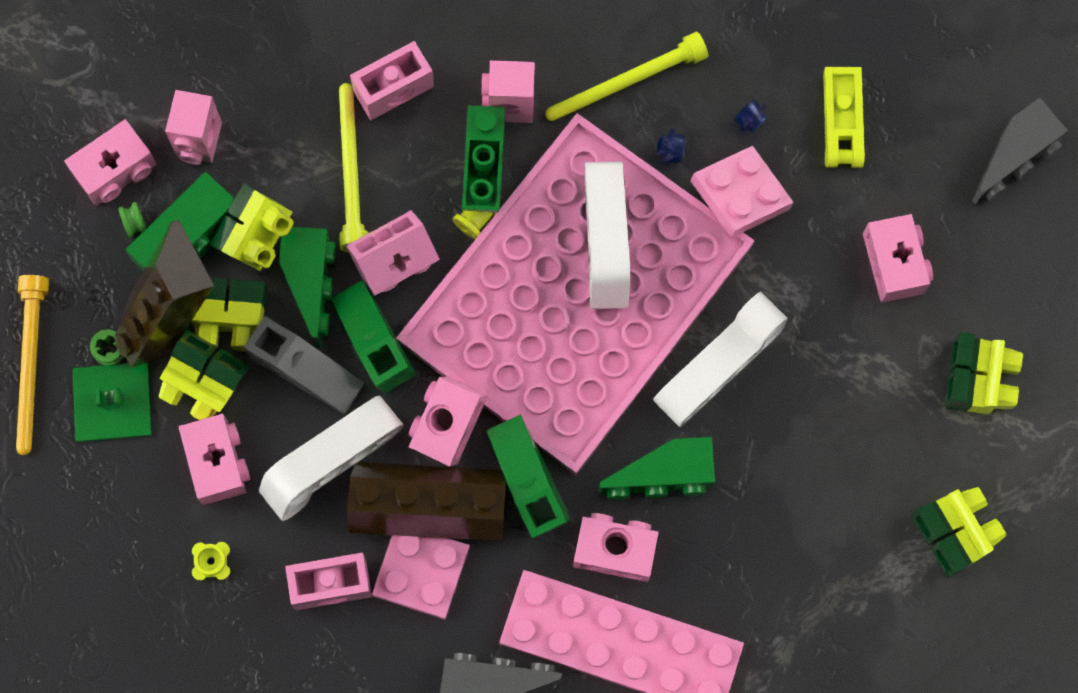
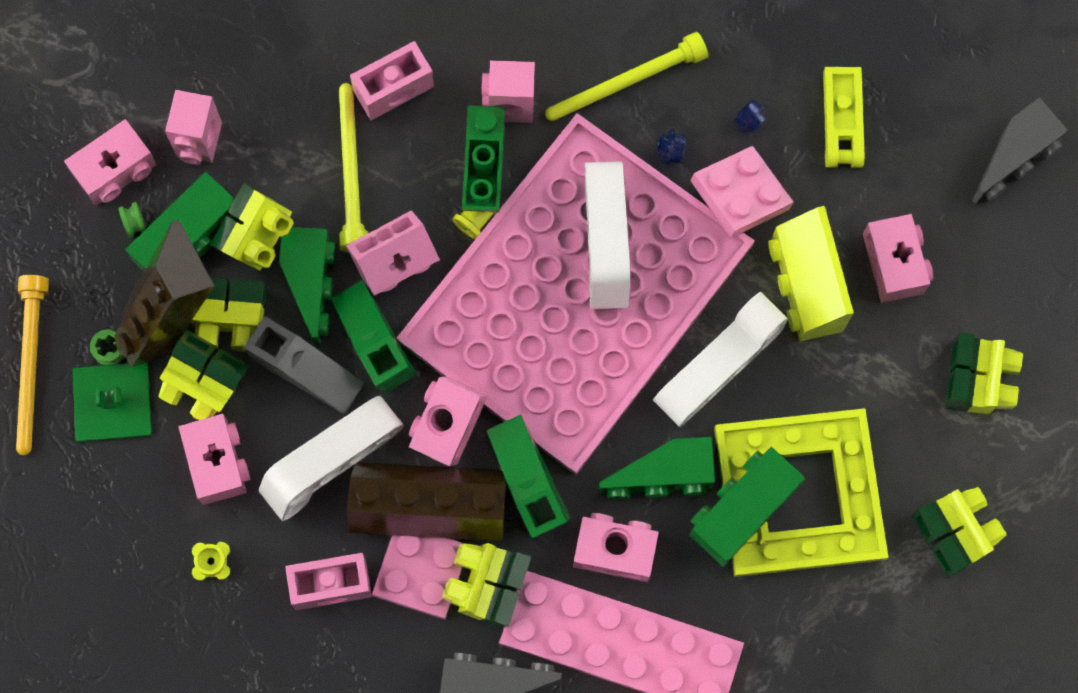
none -> neon yellow hips [442,543,531,629]
none -> green brick [689,446,805,567]
none -> neon yellow plate [714,408,888,577]
none -> neon yellow slope [768,206,854,342]

